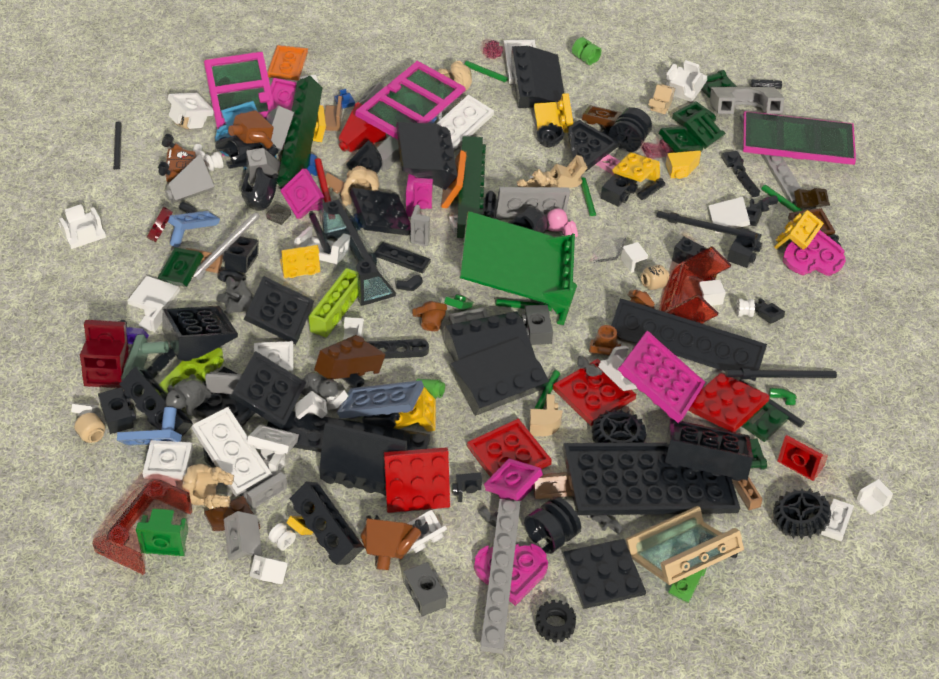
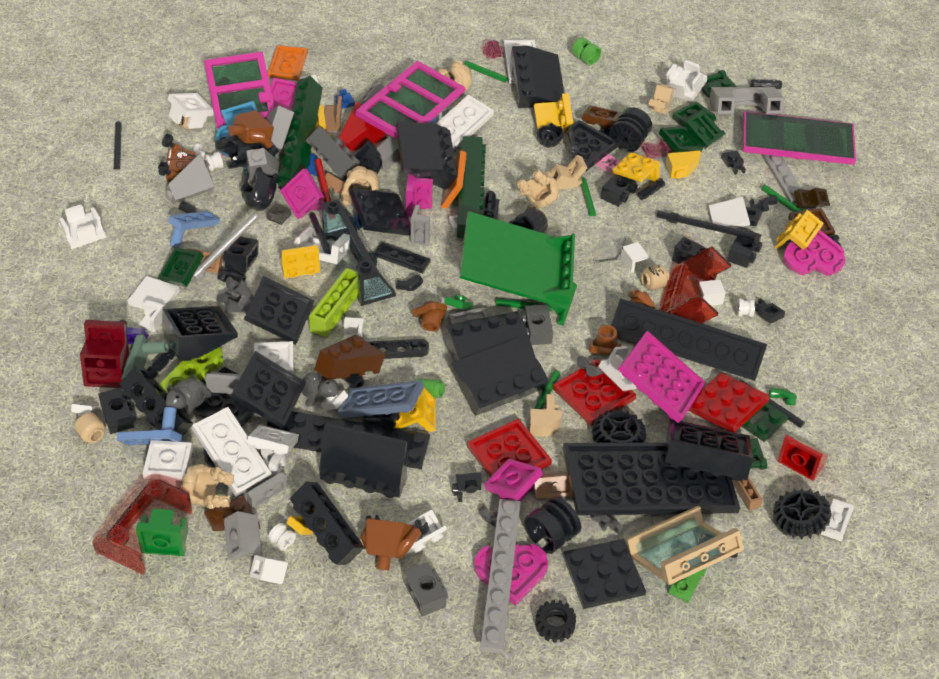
dark red plate [146,207,173,242] -> none
white panel [295,391,327,419] -> none
red plate [384,447,450,513] -> none
light grey plate [495,187,570,218] -> none
bright pink piece [547,208,578,237] -> none
black bar [725,368,837,379] -> none
black axle [737,171,761,197] -> none
white panel [856,479,893,515] -> none
none -> dark grey wedge [306,126,361,182]

